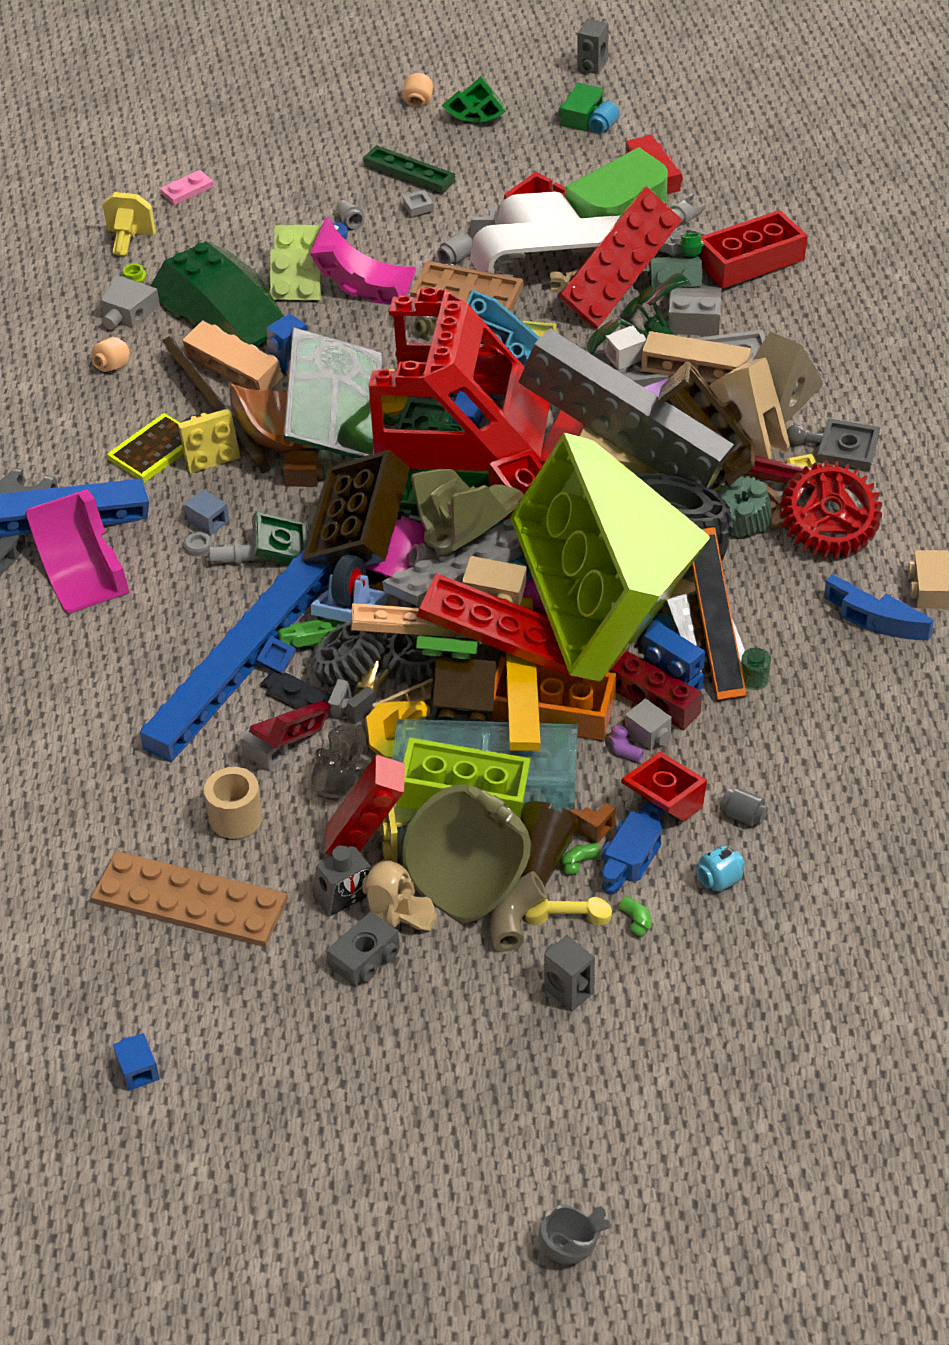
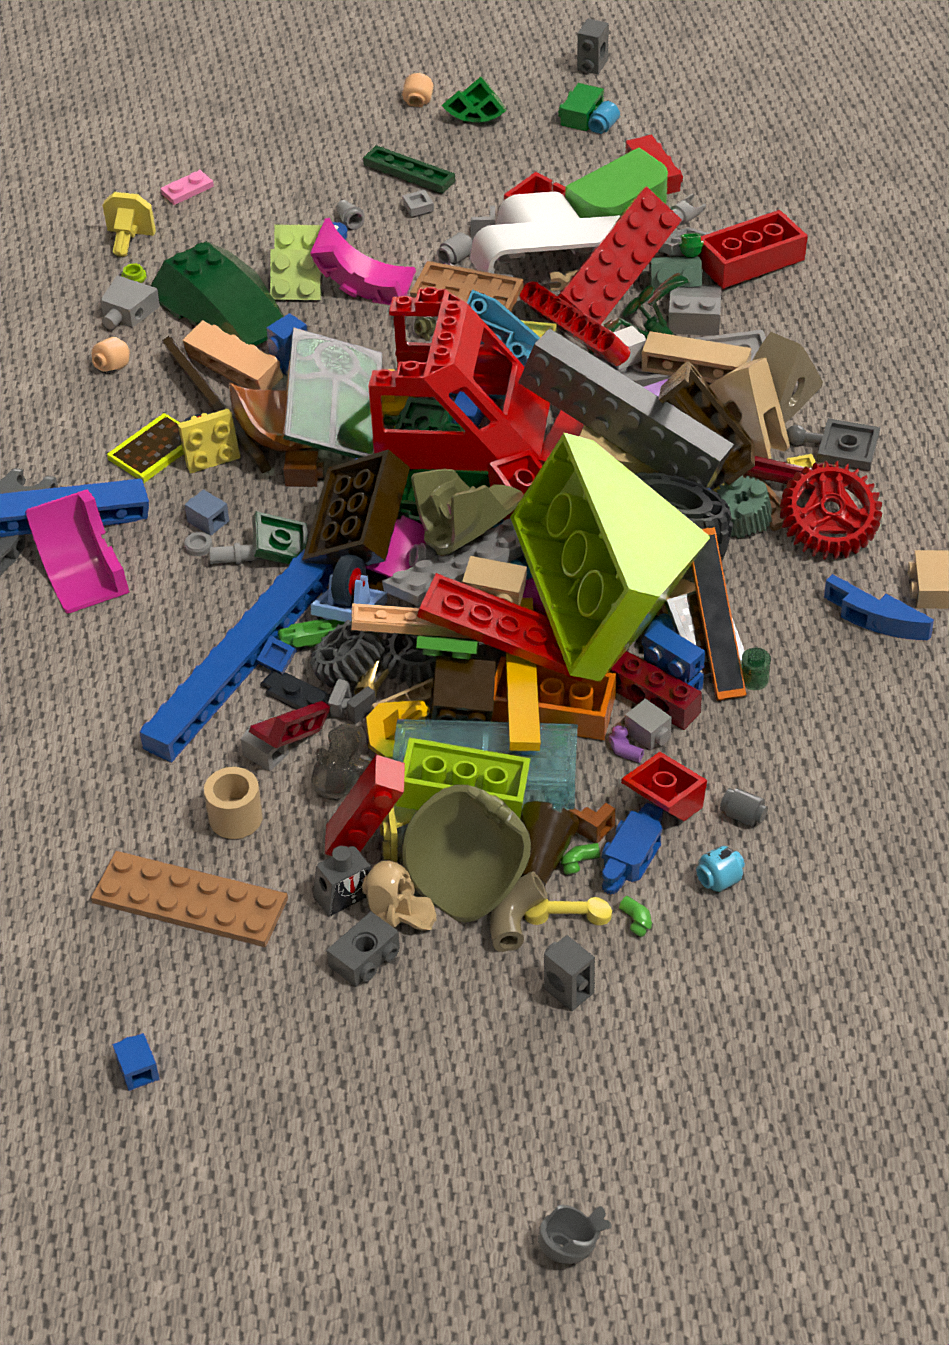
none -> red beam [520,281,631,366]

